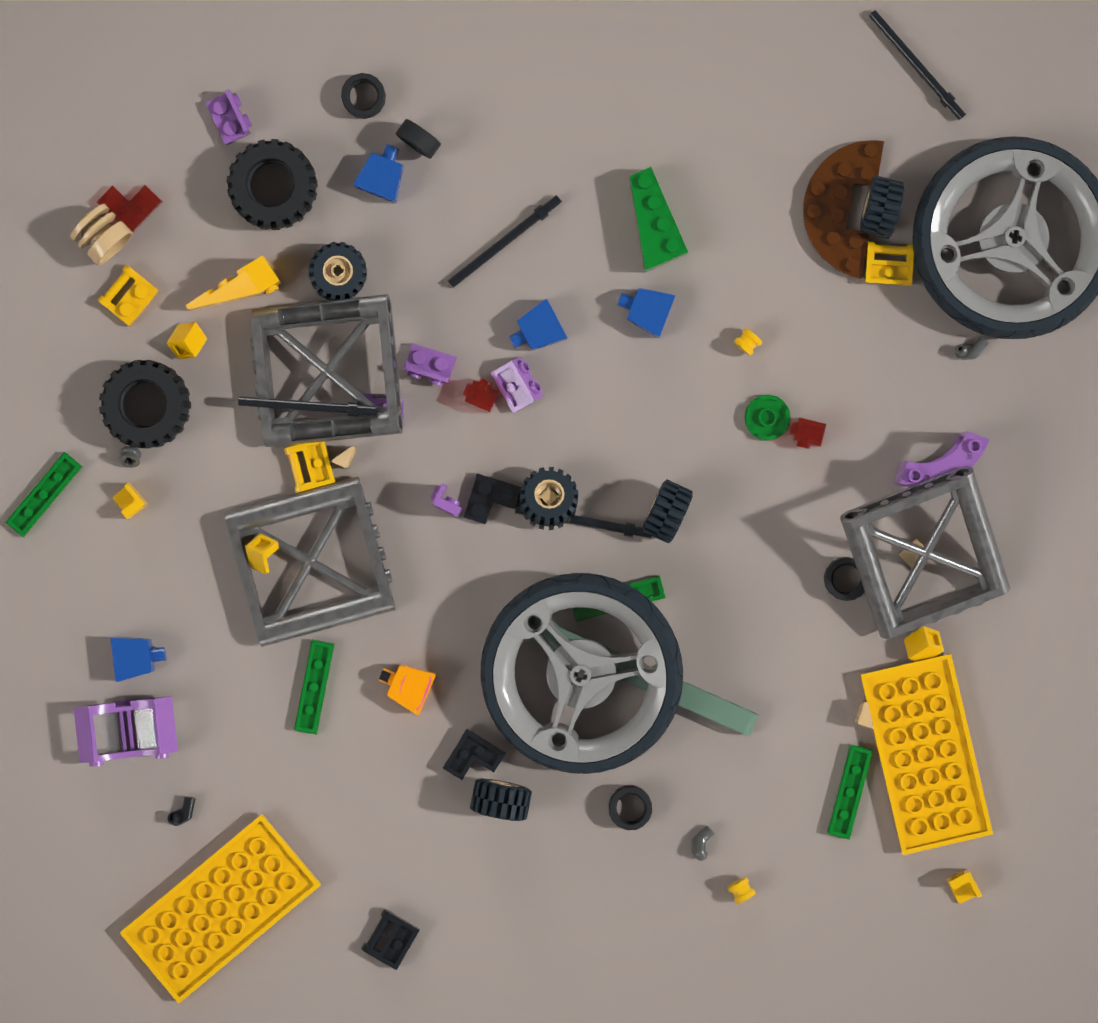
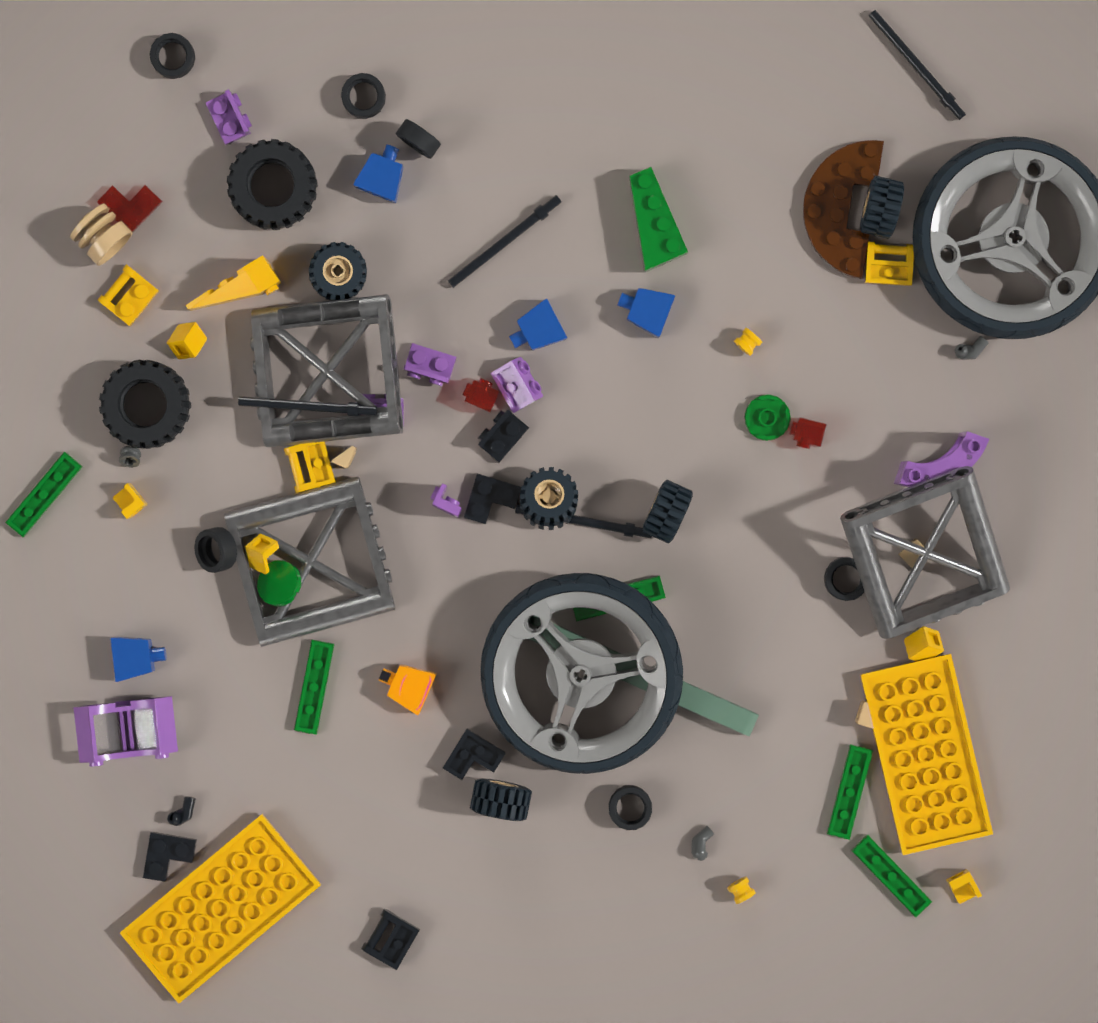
none -> black plate [143,832,197,882]
none -> black tyre [149,33,195,79]
none -> black tyre [194,527,237,573]
none -> green tile [257,560,301,607]
none -> black bracket [478,410,529,463]
none -> green tile [851,834,932,917]

